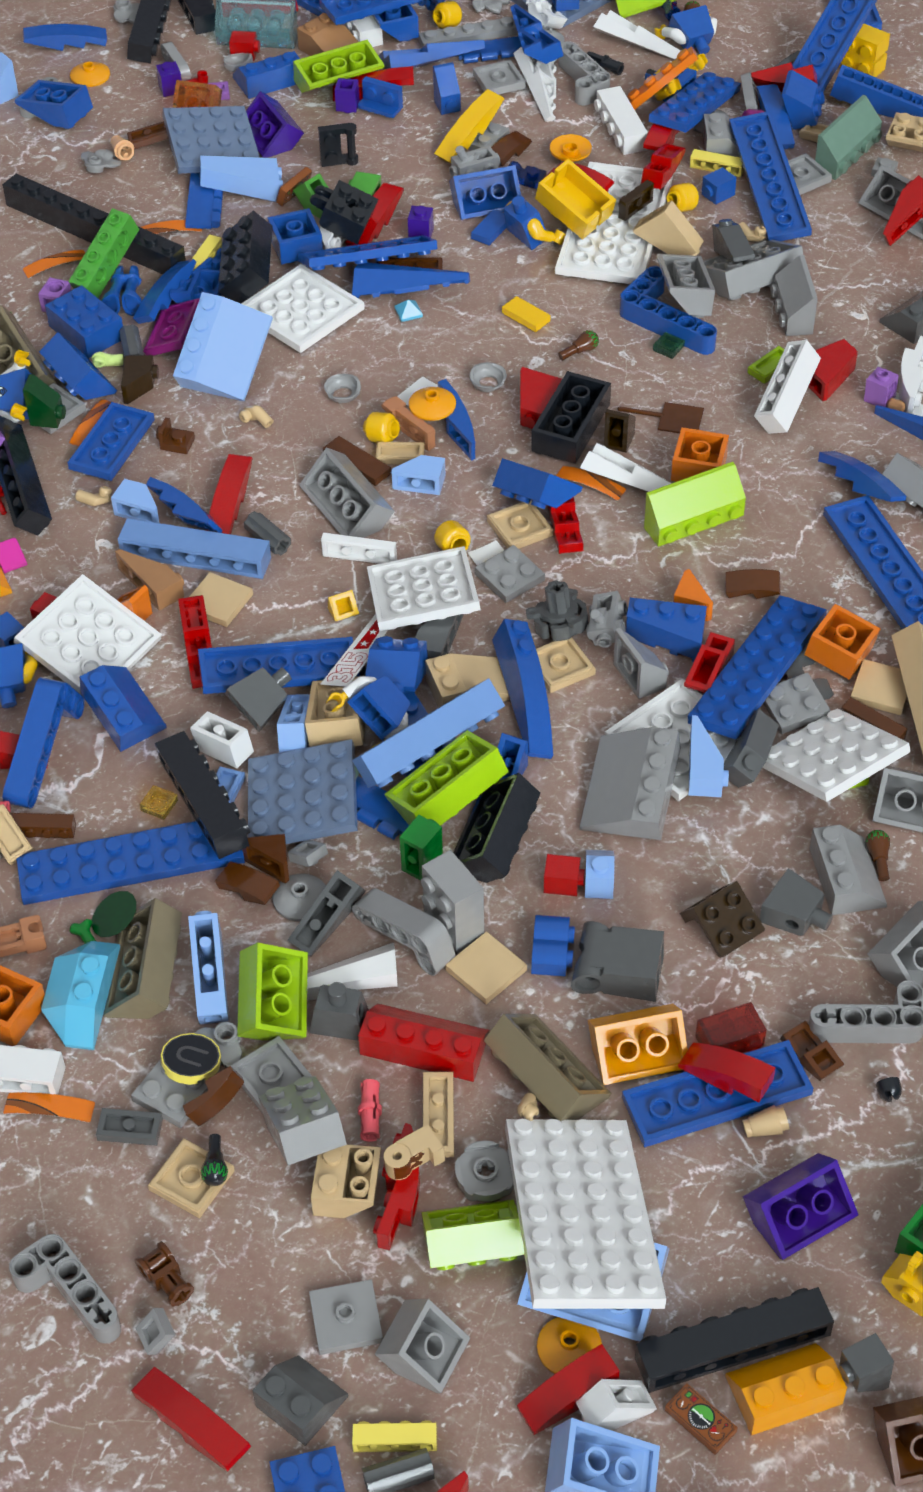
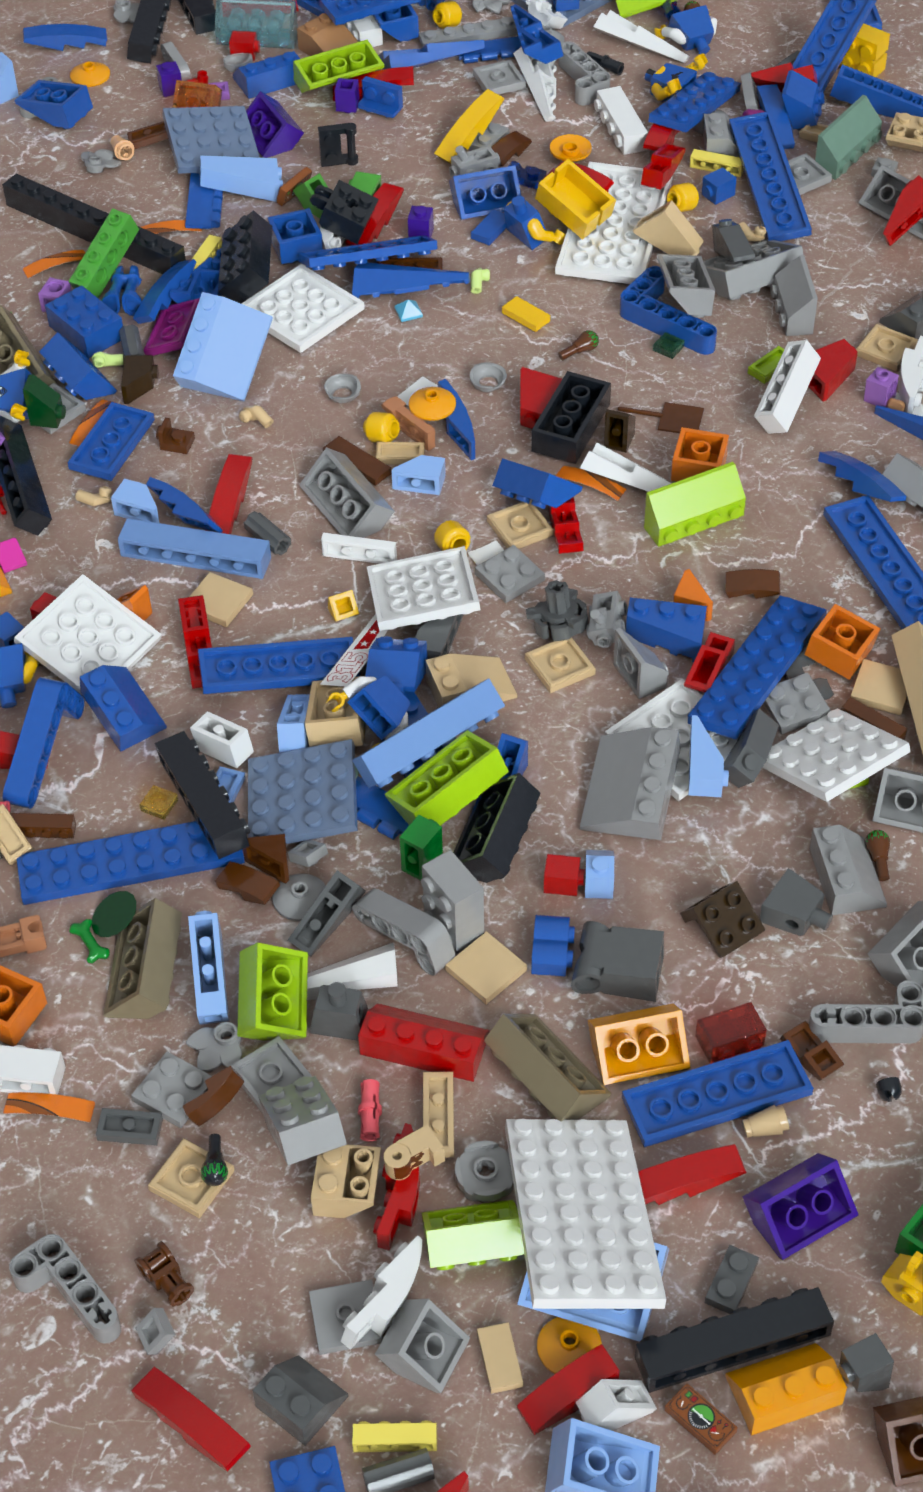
medium azure wedge [41,941,120,1050] -> none
medium nougat slope [115,549,184,611] -> none
black tile [161,1033,221,1085] -> none
dark grey torso [226,667,292,731] -> none
blue slope [433,62,461,115] -> none
blue slope [492,619,553,759] -> none
tan arm [517,1093,539,1121] -> none
dark brown plate [618,180,654,221] -> none
orange plate [627,46,698,110] -> none
red slope [678,1042,776,1102] -> none
none -> white slope [340,1235,422,1350]
none -> yellowish green arm [471,268,490,294]
none -> tan tile [477,1322,523,1394]
none -> red slope [638,1144,747,1205]
none -> dark grey plate [705,1245,759,1314]
none -> tan tile [856,324,918,371]

